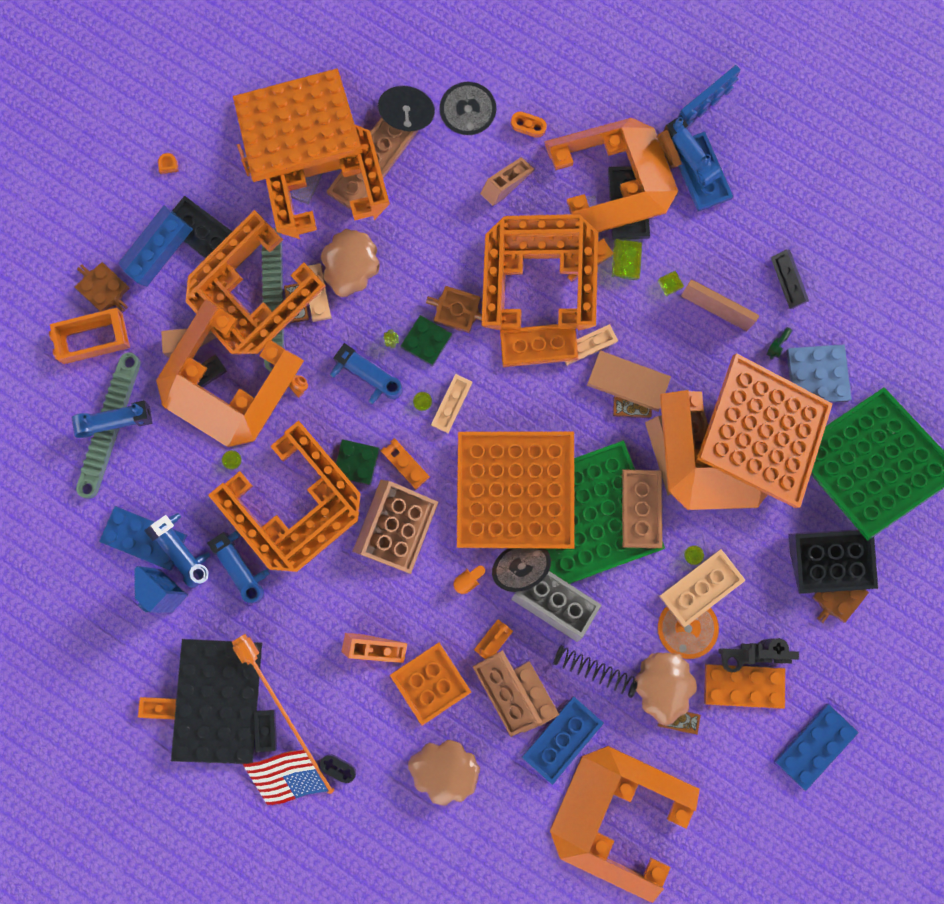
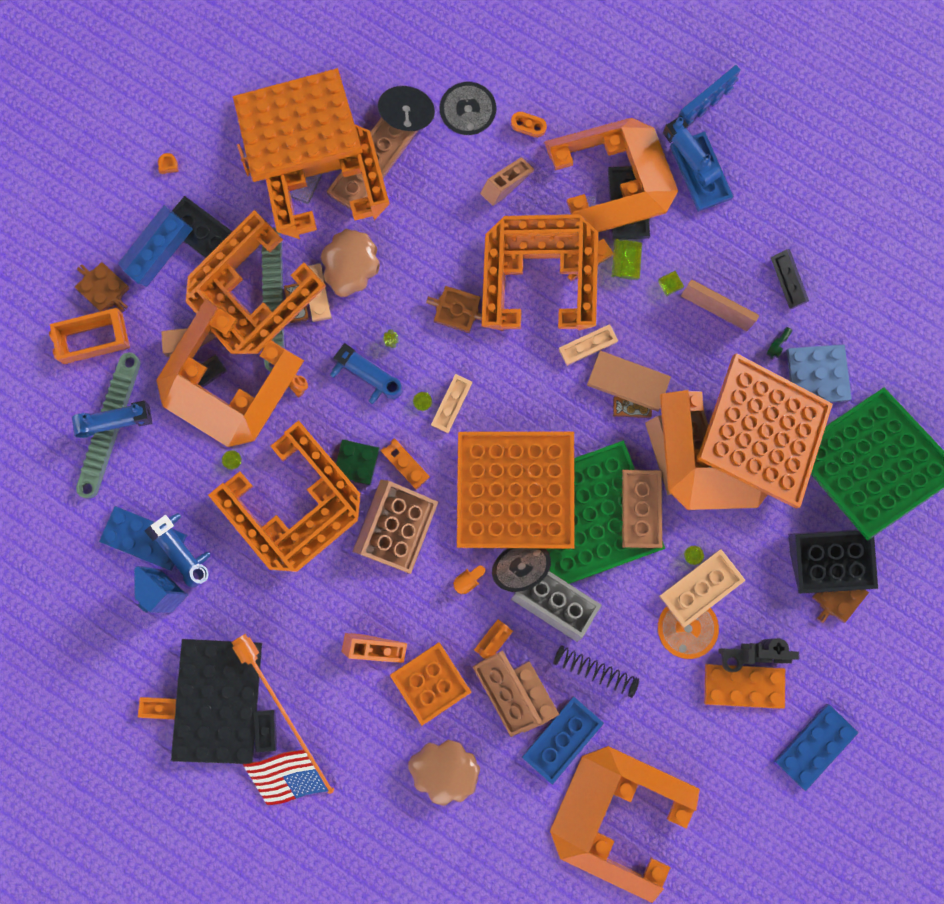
blue piece [207,531,270,603] -> none
black beam [320,754,356,784] -> none
dark green plate [400,315,452,367] -> none
orange tile [500,324,578,367] -> none
nougat piece [634,653,697,726] -> none
dark orange tile [657,130,682,169] -> none
tile [657,712,701,735] -> none

